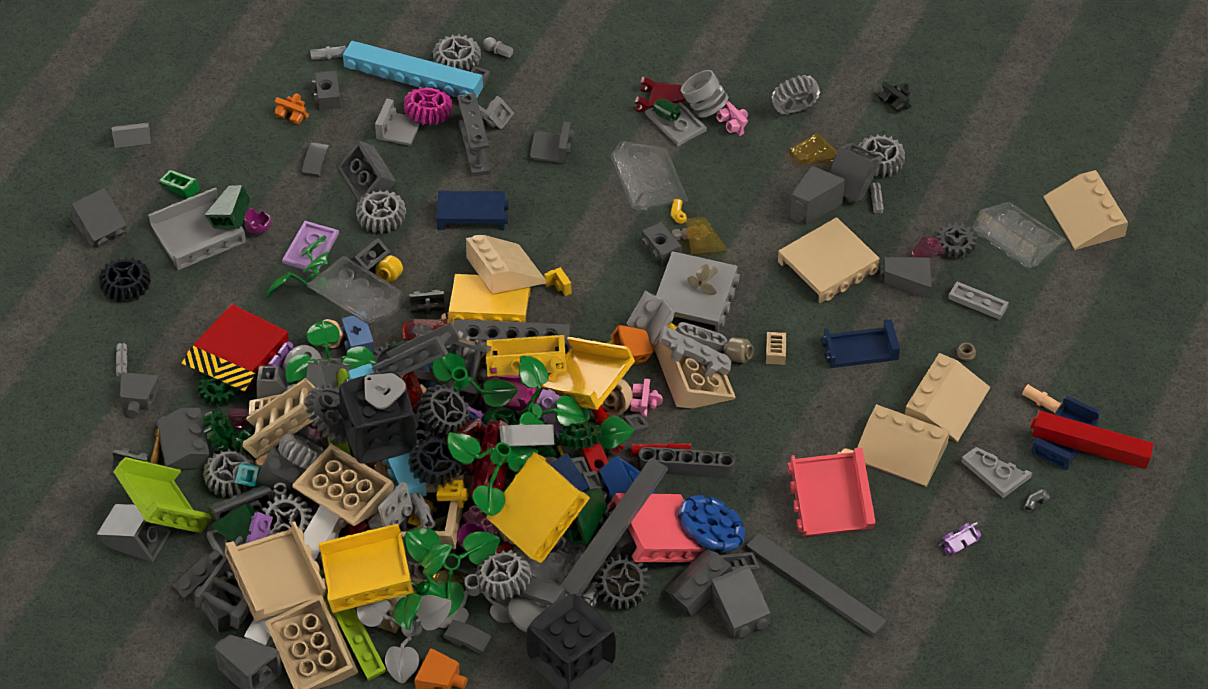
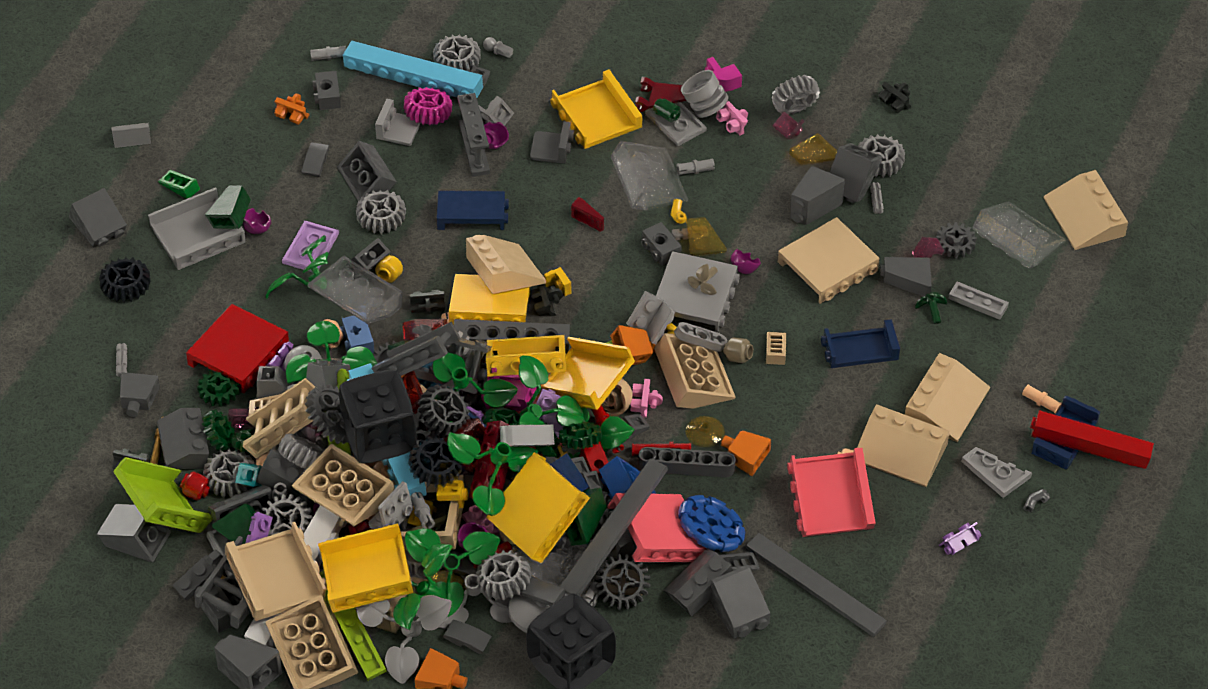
sticker [182,346,256,391] -> none
light grey piece [365,373,406,409] -> none
light grey hinge [659,326,731,378] -> none
dark tan plate [957,343,976,361] -> none
none -> red head [180,471,210,501]
none -> magenta hair [484,122,509,149]
none -> pearl dark grey hips [530,284,563,316]
none -> yellow panel [550,70,642,149]
none -> dark red slope [571,197,604,232]
none -> light grey pin [676,159,715,175]
none -> clear yellow dish [686,416,725,447]
none -> dark pink brick [705,57,742,92]
none -> orange torso [721,431,771,476]
none -> magenta hair [731,249,761,274]
none -> clear pink bracket [773,112,804,139]
none -> dark green plant [915,292,947,324]

